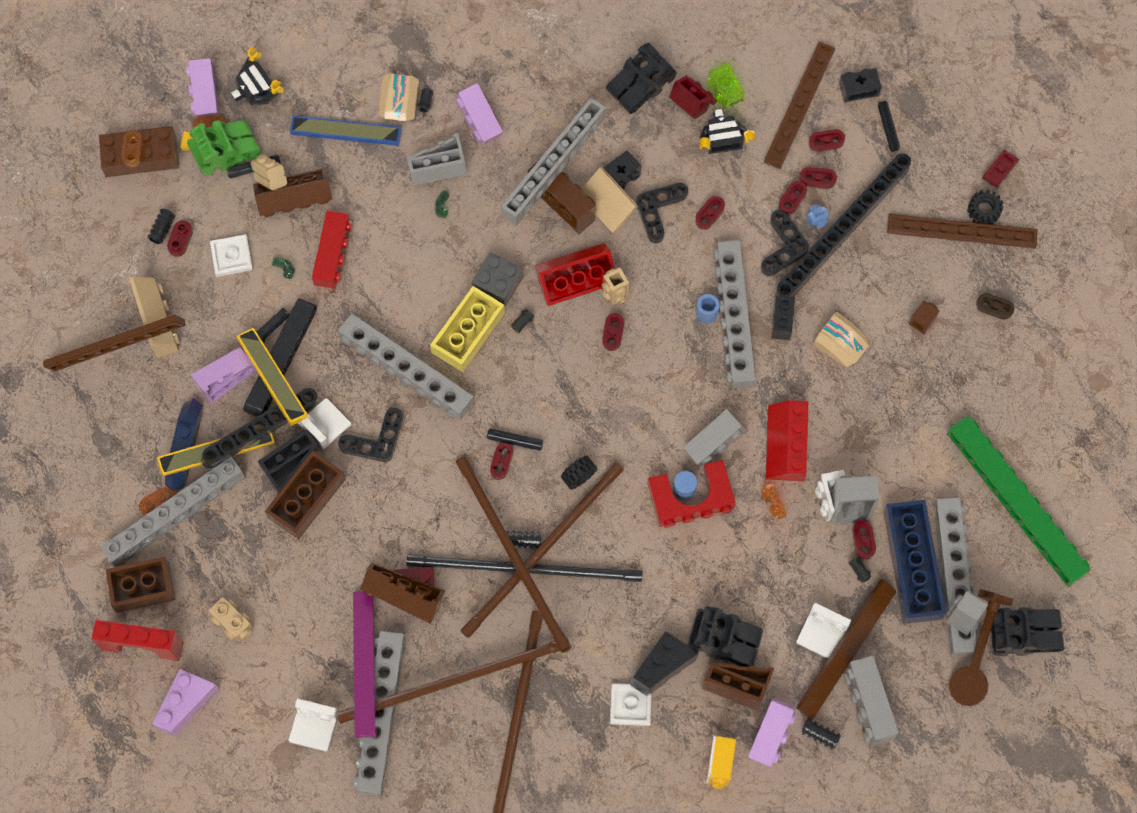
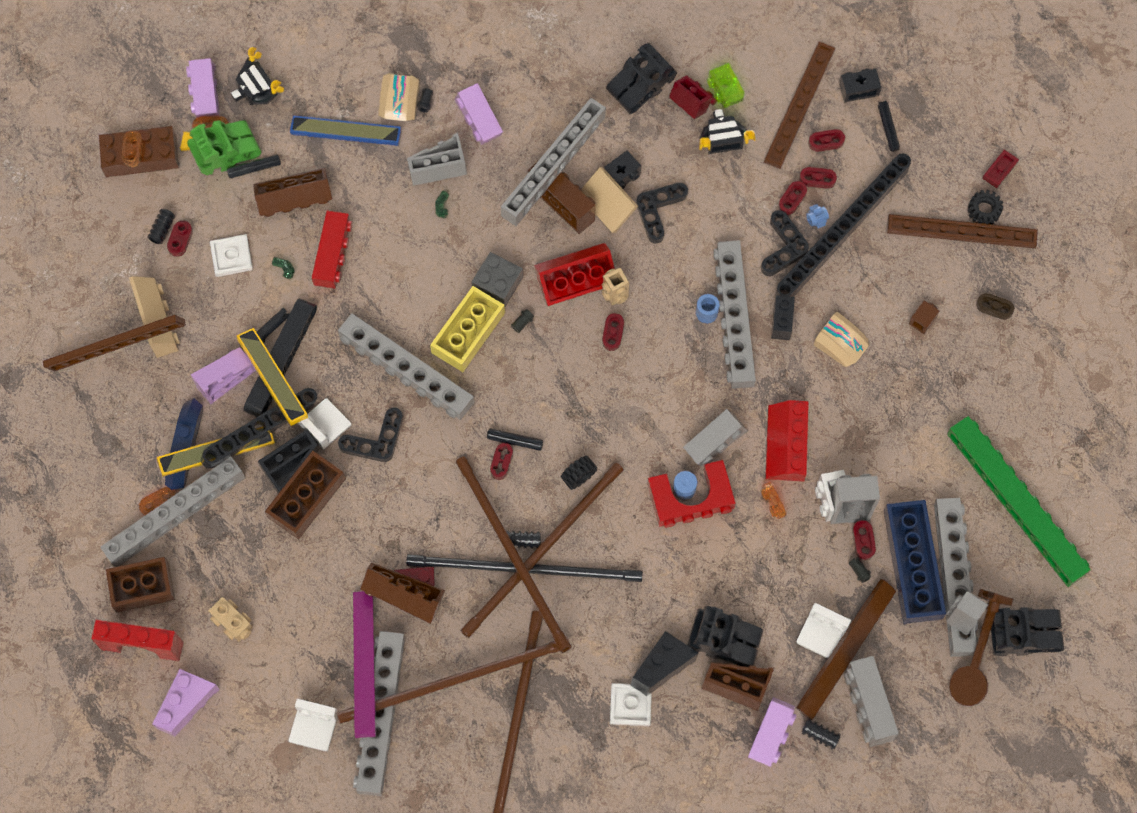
tan brick [251,155,287,190] -> none
dark red plate [695,196,725,230] -> none
yellow piece [706,736,736,789] -> none

